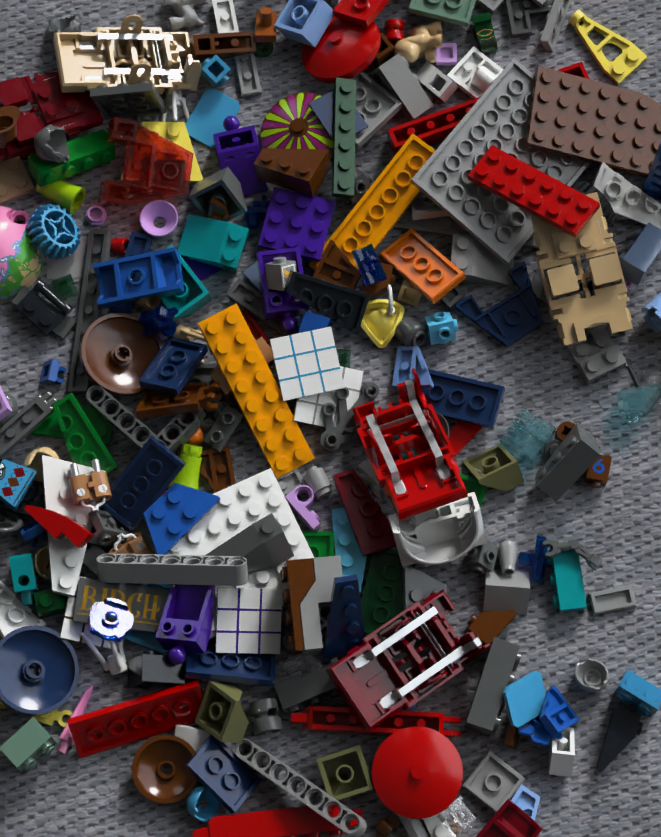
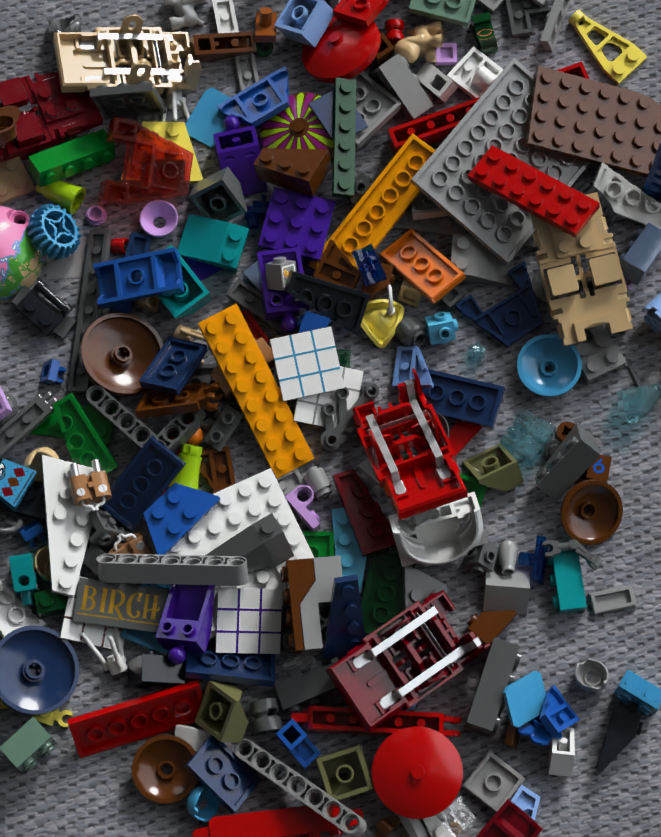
red slope [24,505,94,548] -> none
dark grey hair [34,124,70,164] -> none
clear green tile [51,274,78,300] -> none
bright pink bar [57,686,93,755] -> none
clear blue plate [88,598,134,642] -> none
clear blue hips [139,305,179,337] -> none
dark azure brick [200,55,231,88] -> none
reddish brown tile [207,198,229,222] -> none
none -> blue wing [217,66,289,127]
none -> blue brick [275,719,321,768]
none -> clear light blue plate [468,341,485,362]
none -> dark azure dish [517,334,582,397]
none -> reddish brown dish [560,479,623,545]

